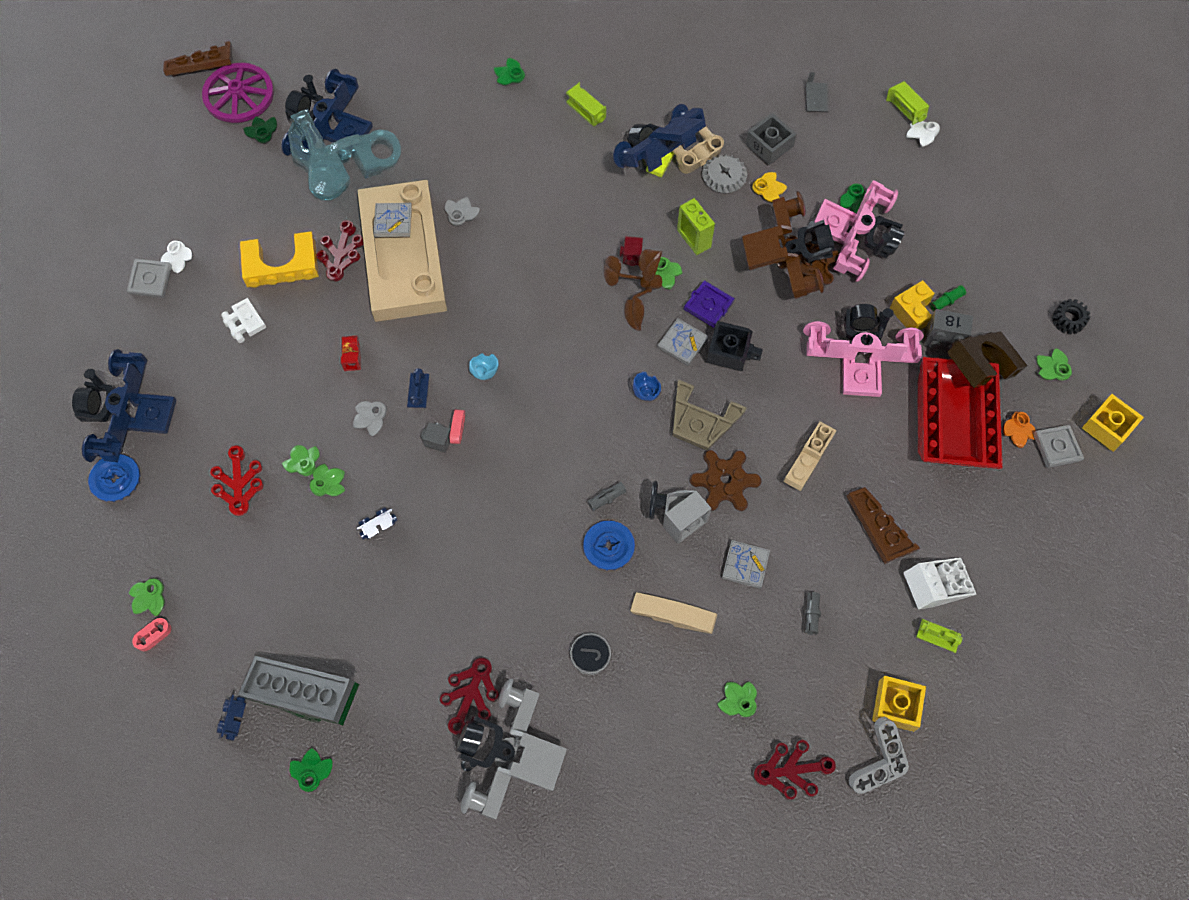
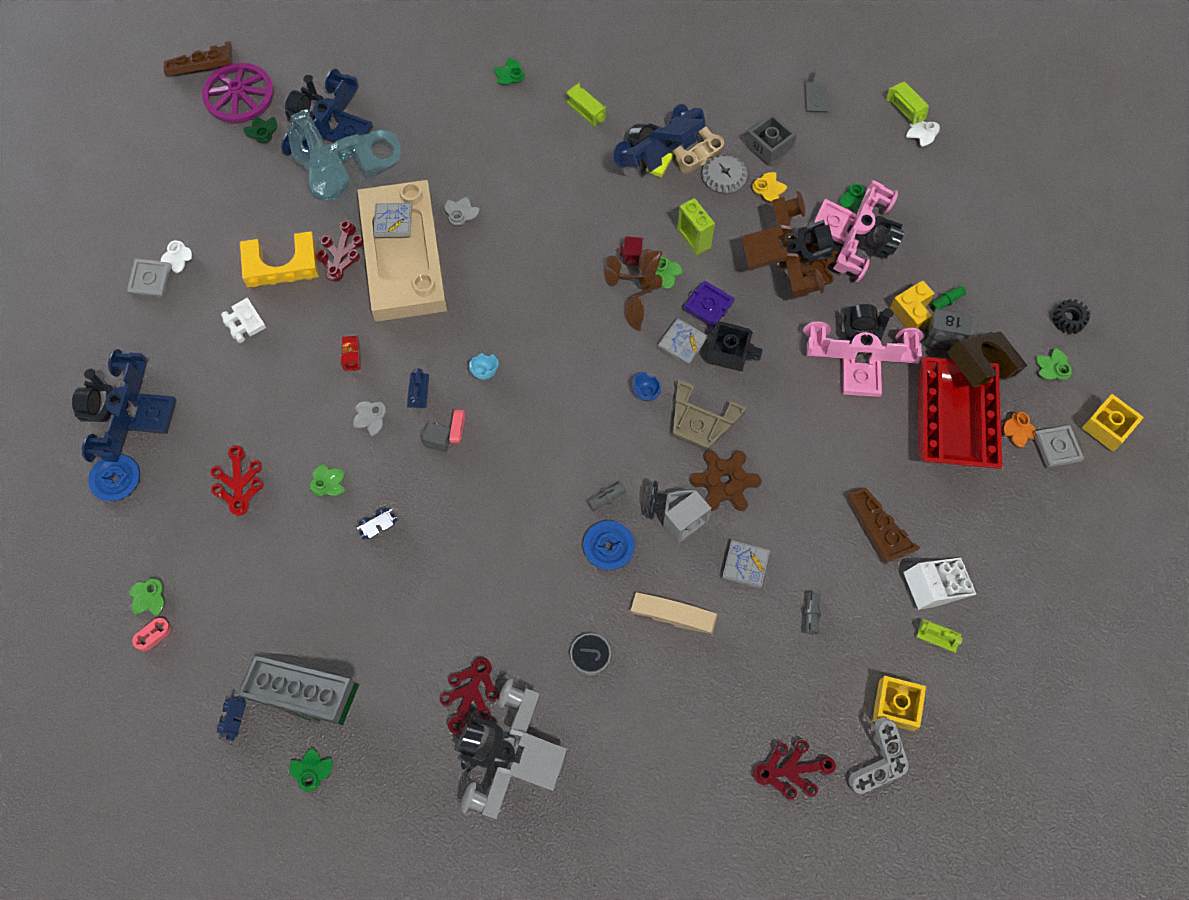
bright green plate [282,445,320,476] -> none
bright green plate [717,682,757,717] -> none
tan slope [784,422,837,491] -> none

